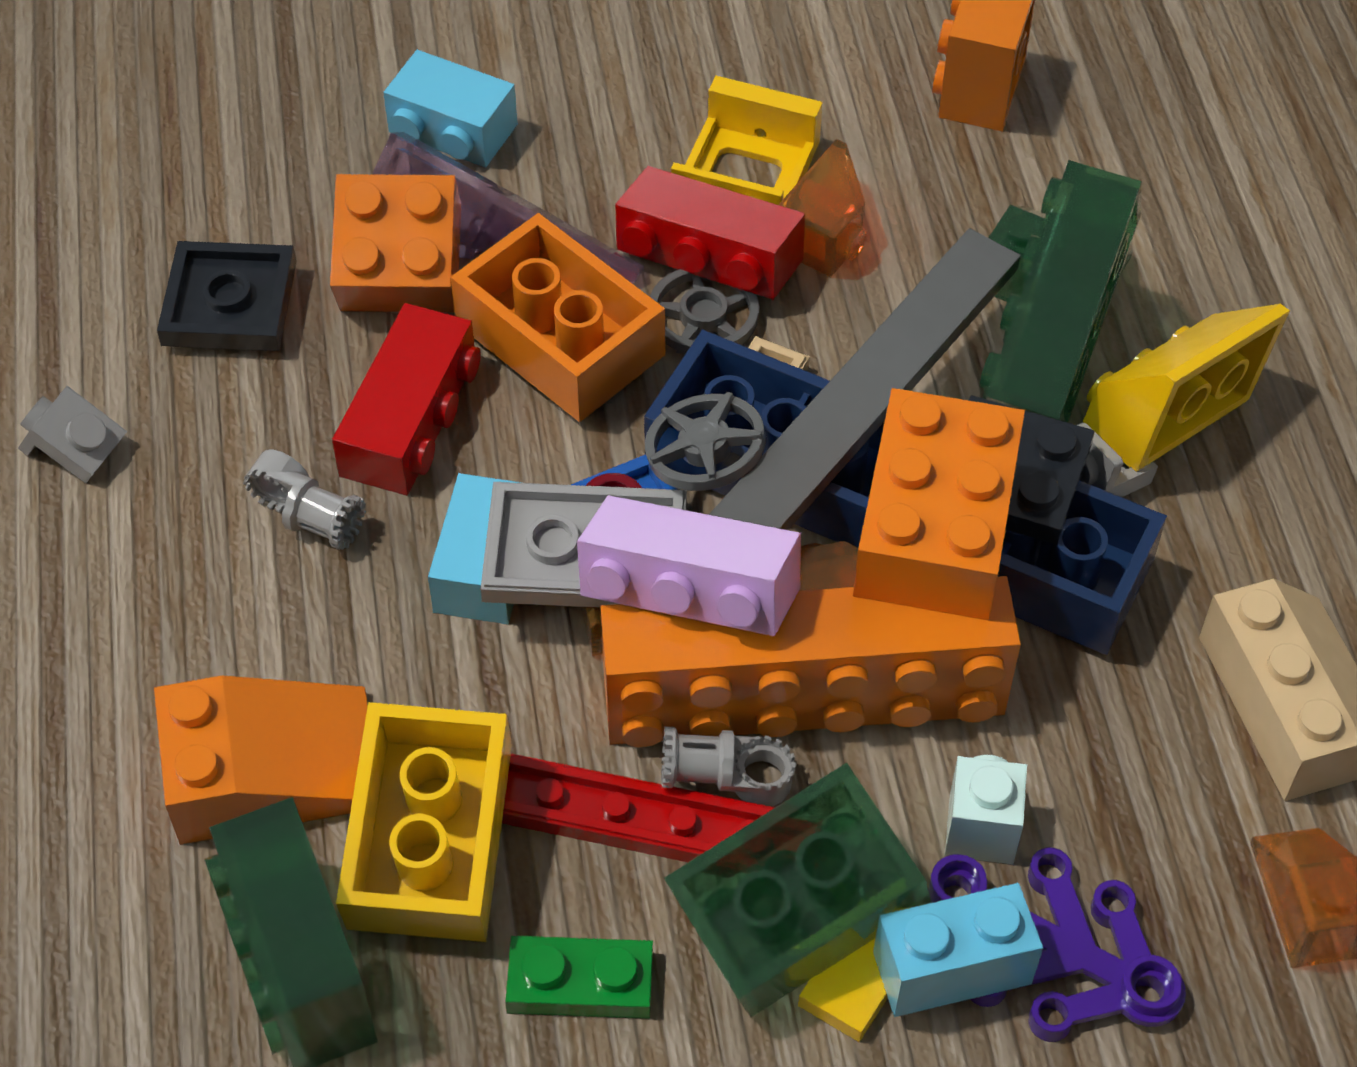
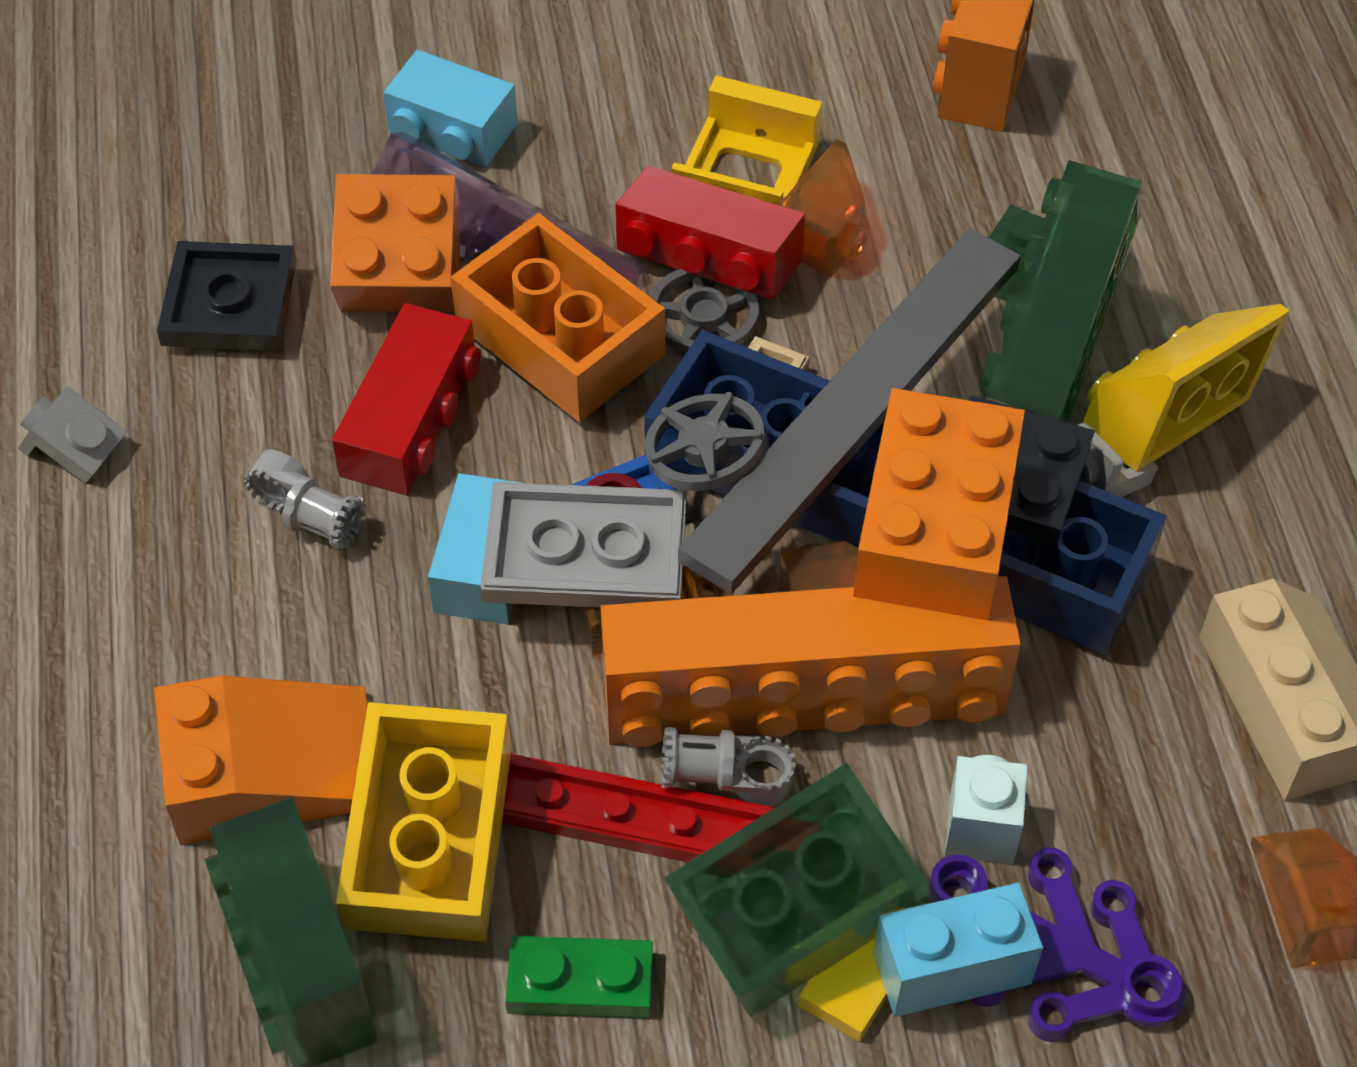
lavender brick [577,495,801,636] -> none

